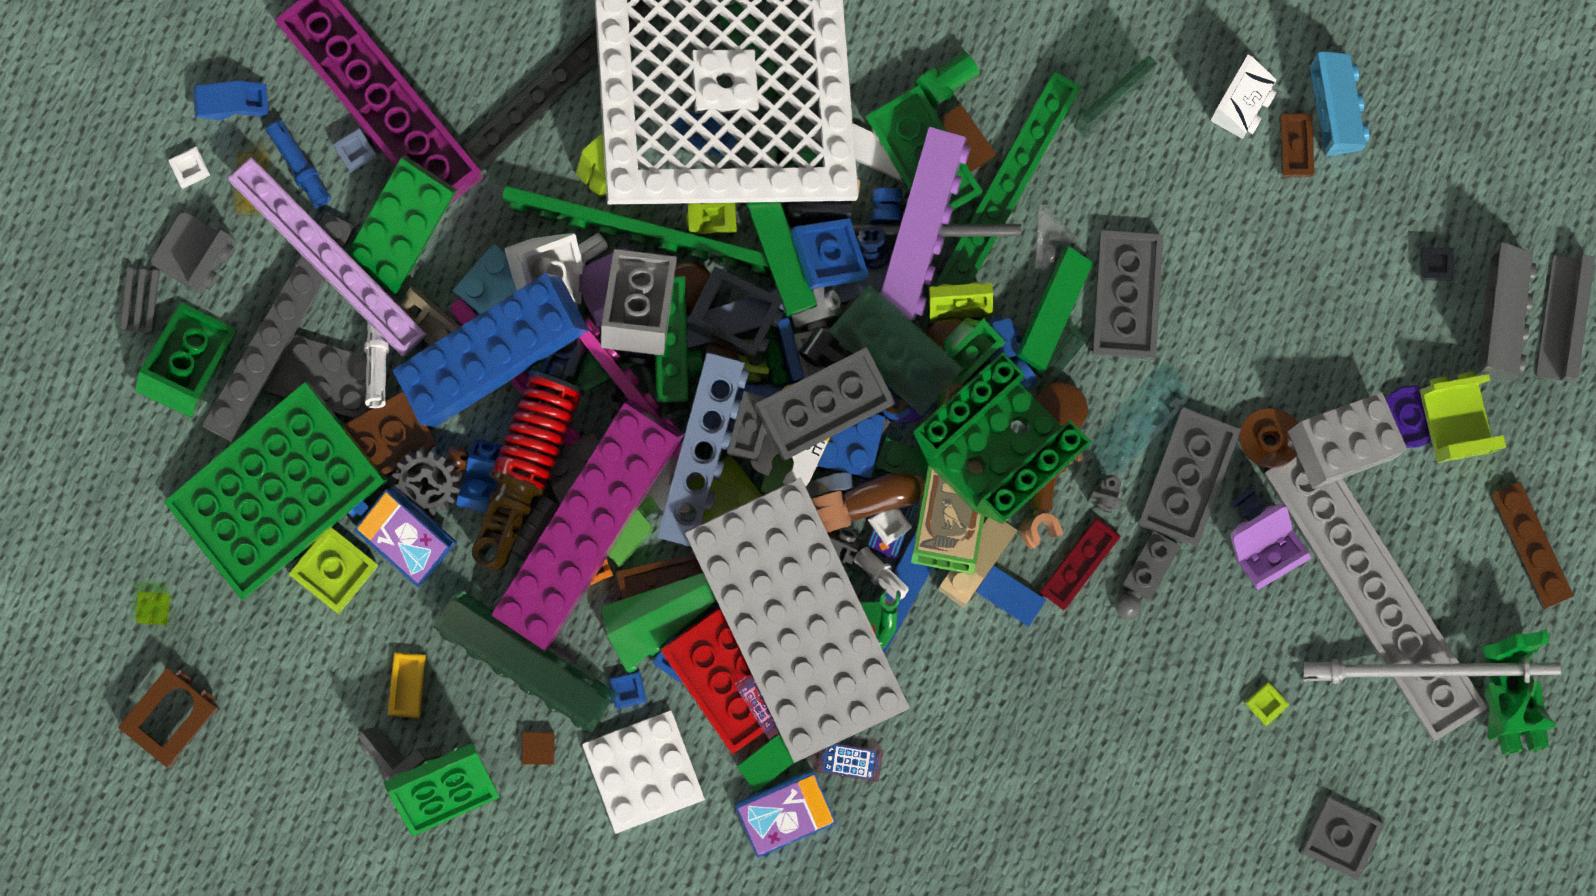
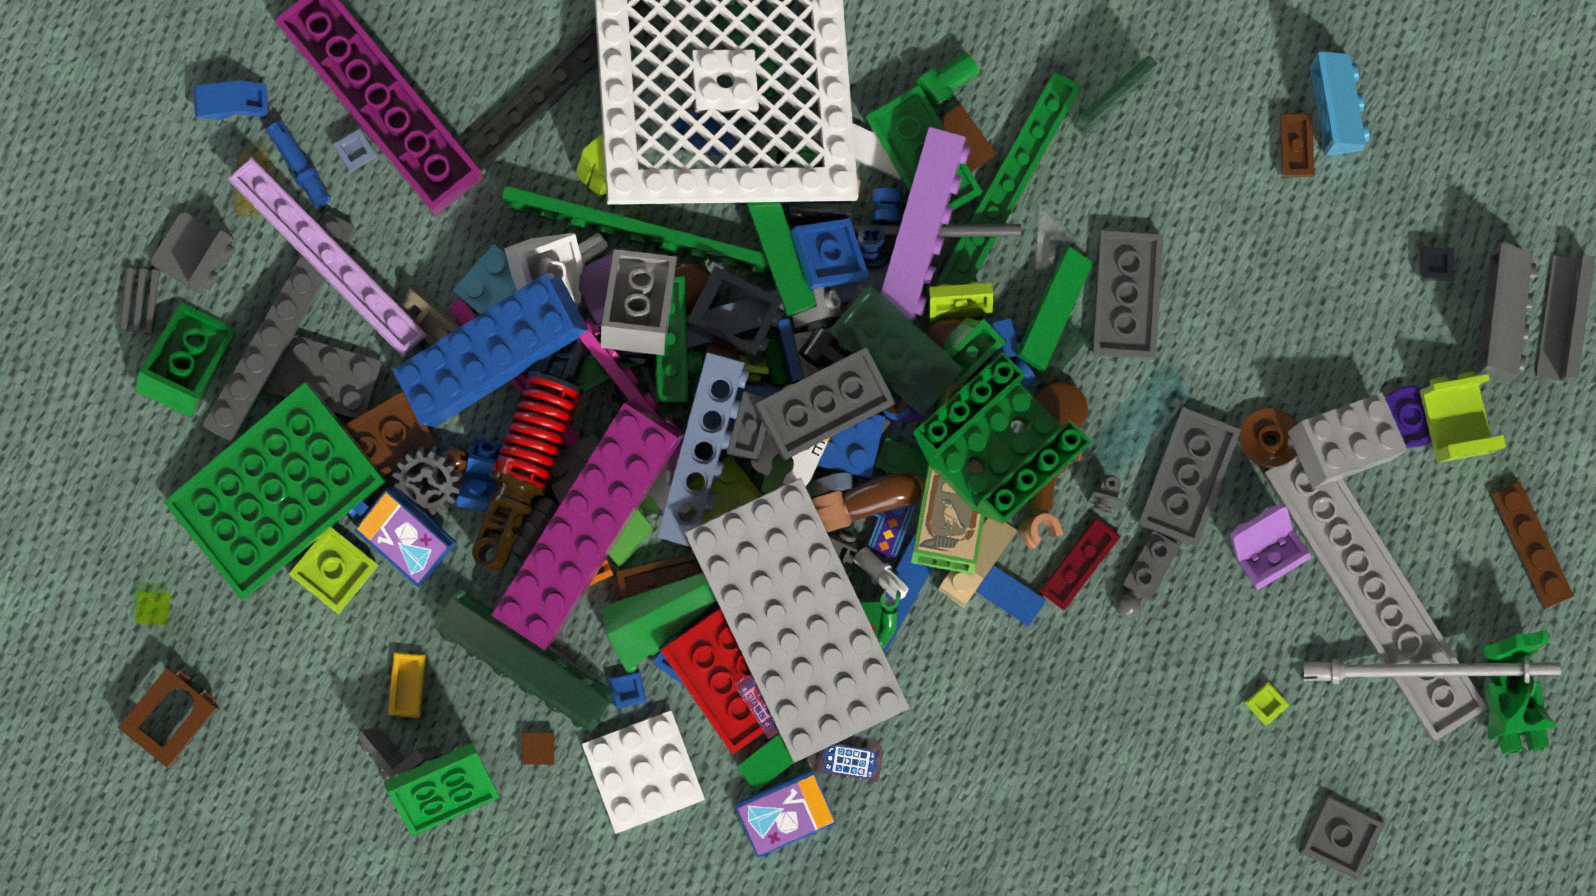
white tile [168,146,210,189] -> none
green plate [347,155,457,294] -> none
white pin [364,322,389,408] -> none
lime bracket [686,202,737,237] -> none
white tile [868,509,912,546] -> none
white slope [1210,55,1277,139] -> none
dark blue bush [1231,486,1266,521] -> none

